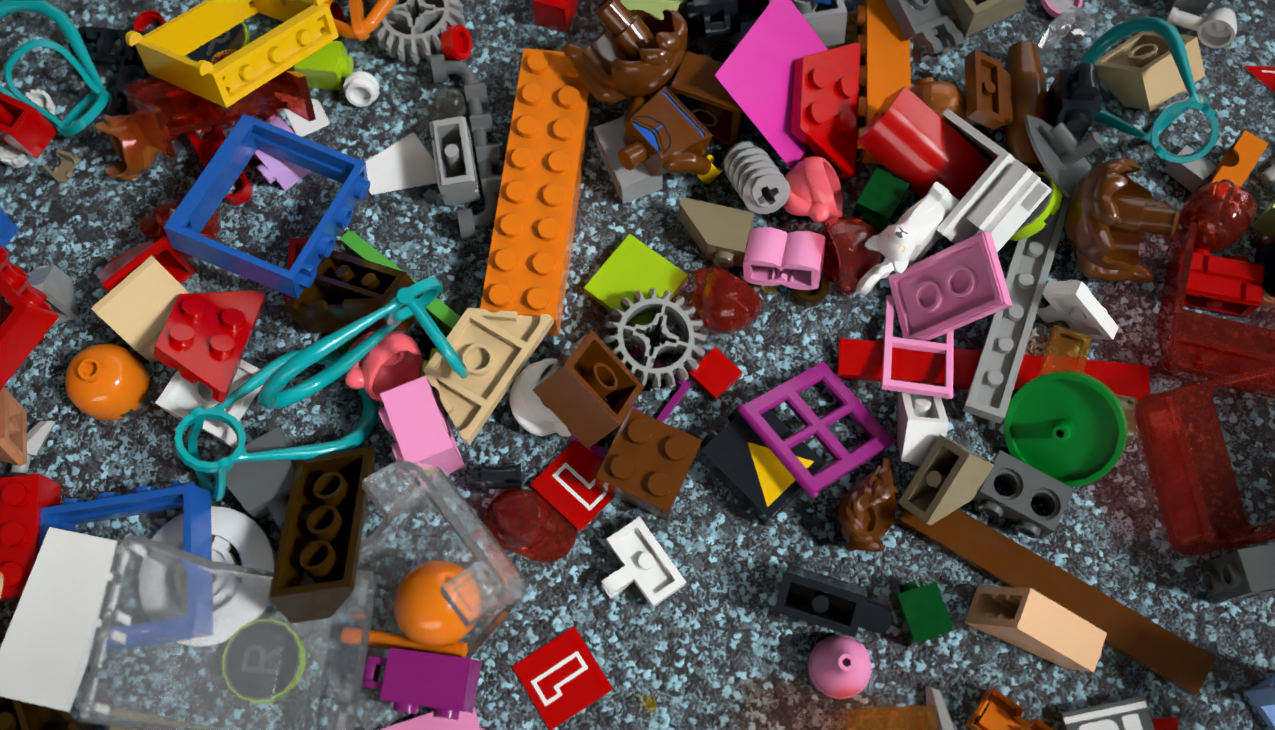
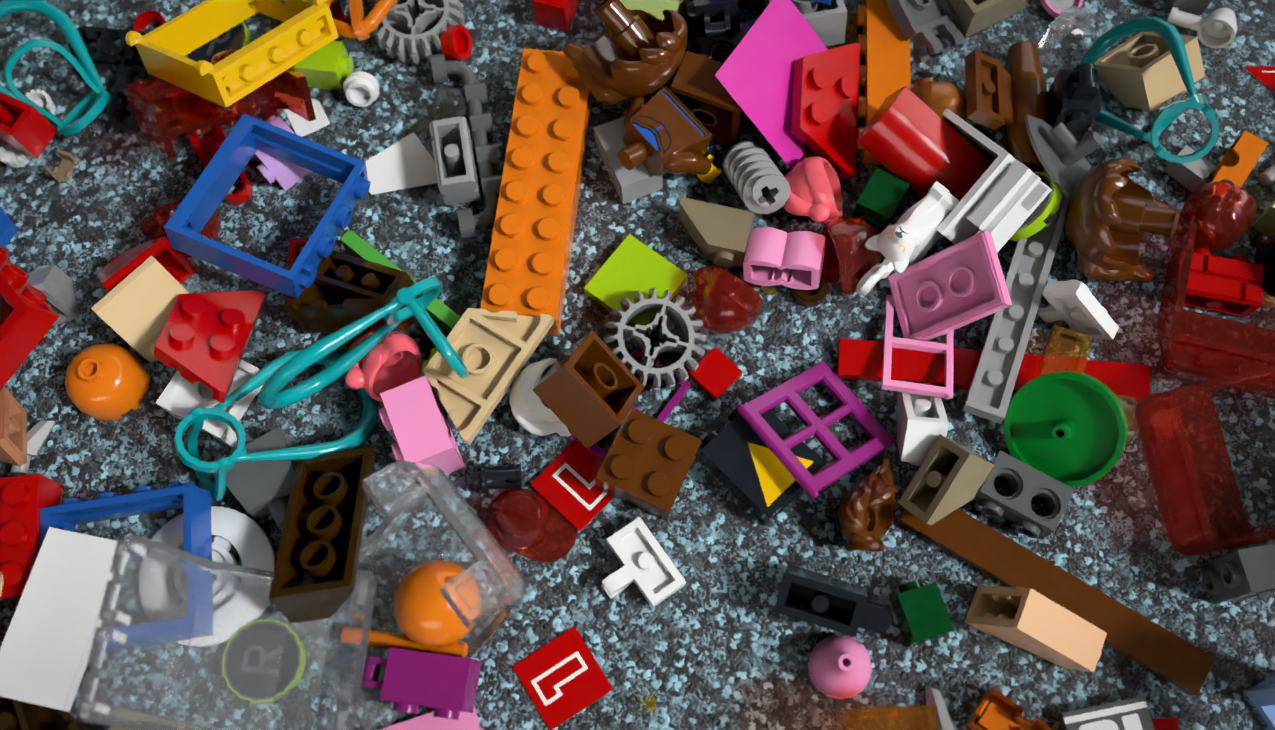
dark orange cap [95,114,161,180] -> none

